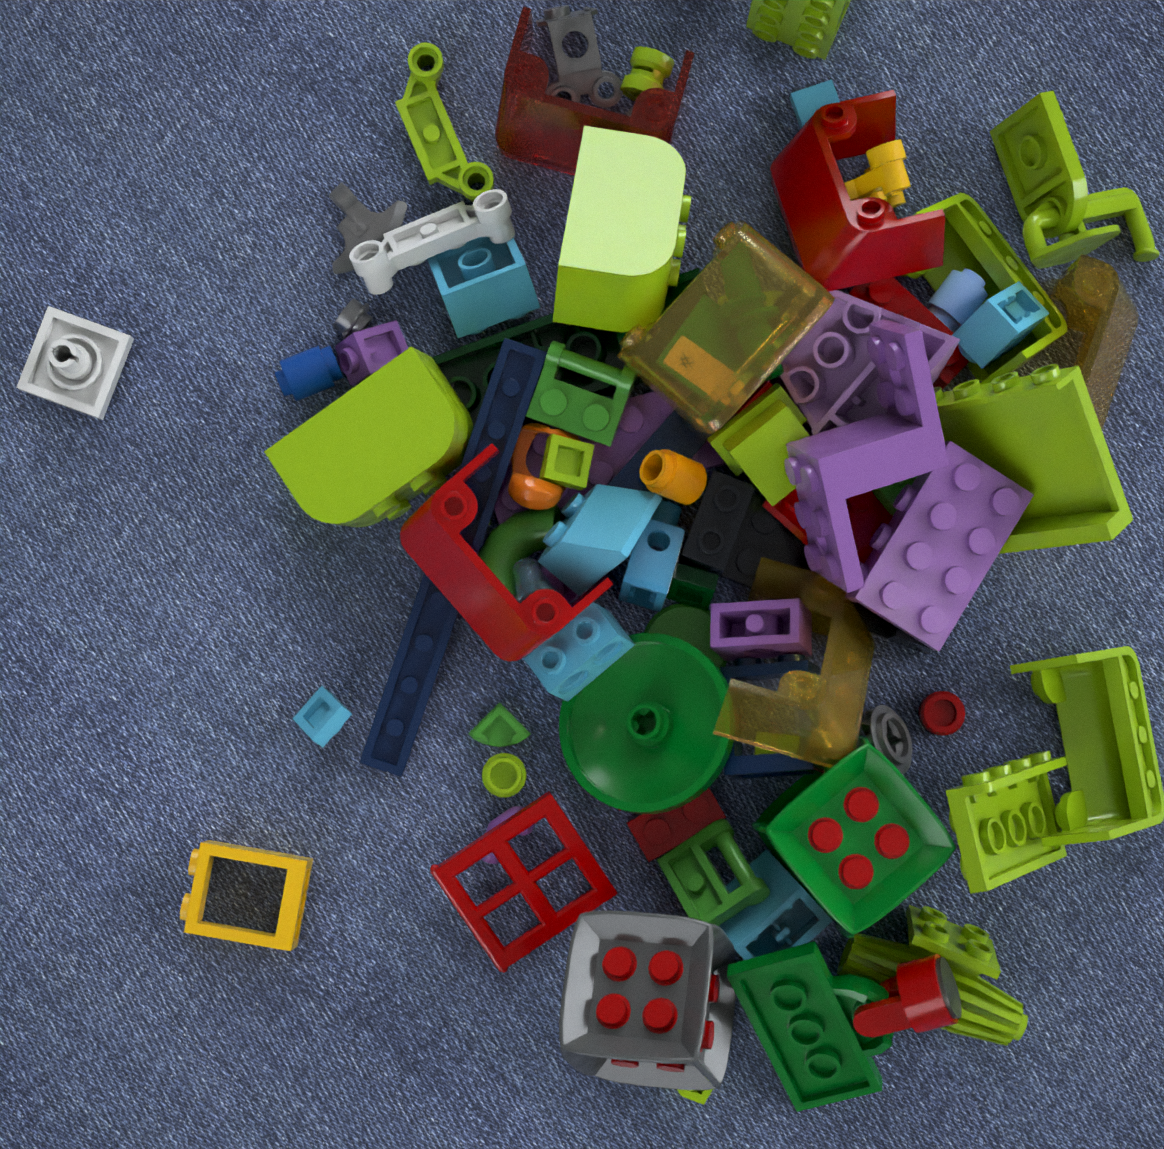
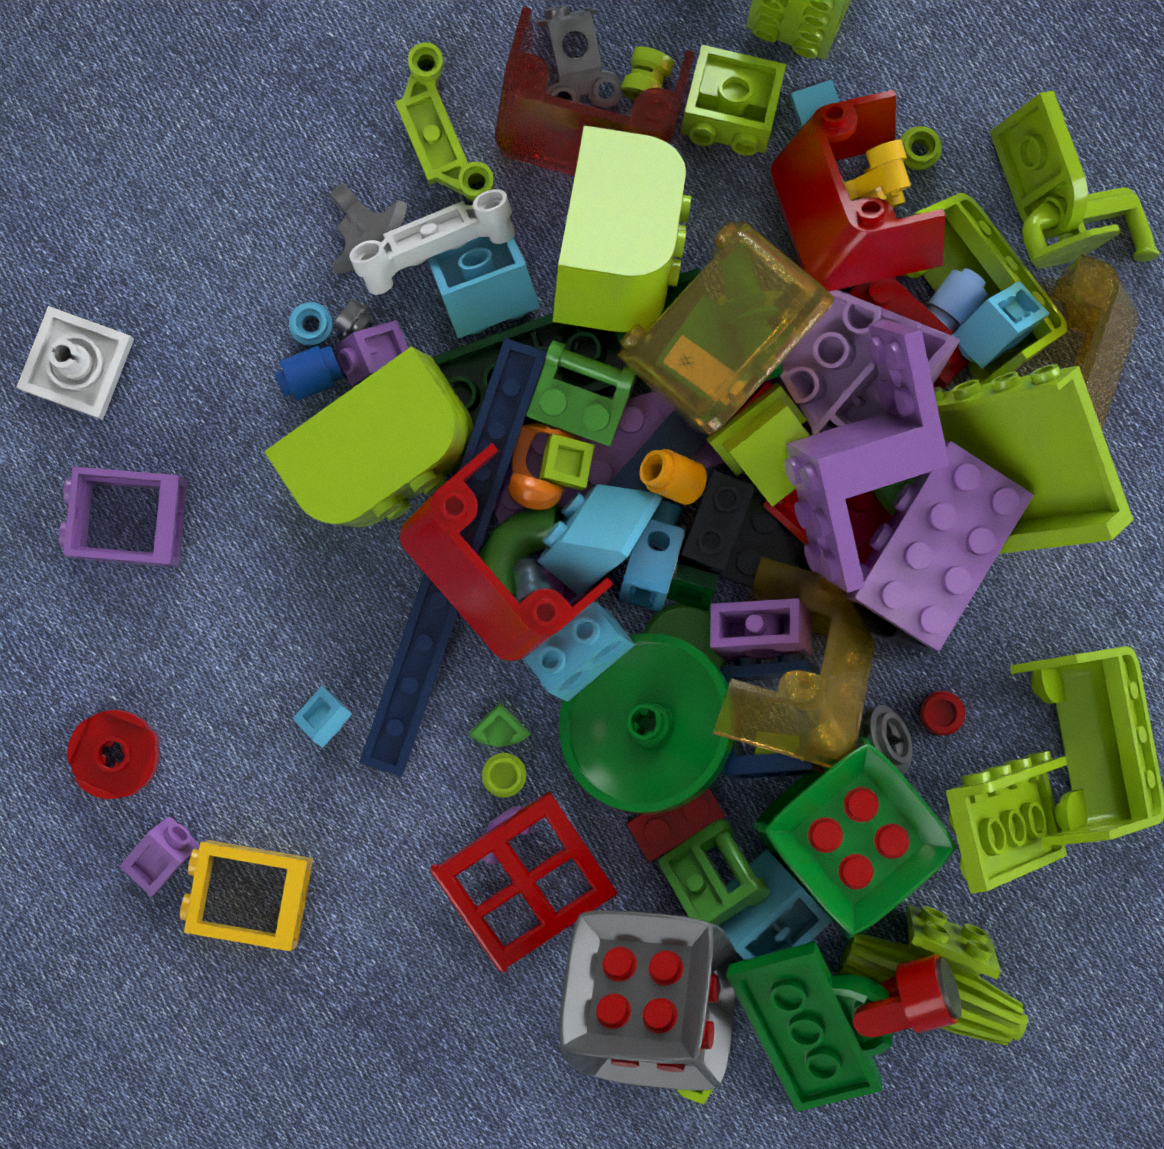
none -> medium lavender window [59,466,188,568]
none -> red plate [67,710,160,799]
none -> medium lavender bracket [119,817,200,897]
none -> medium azure plate [289,302,333,347]
none -> lime plate [680,45,786,156]
none -> lime plate [900,126,942,171]

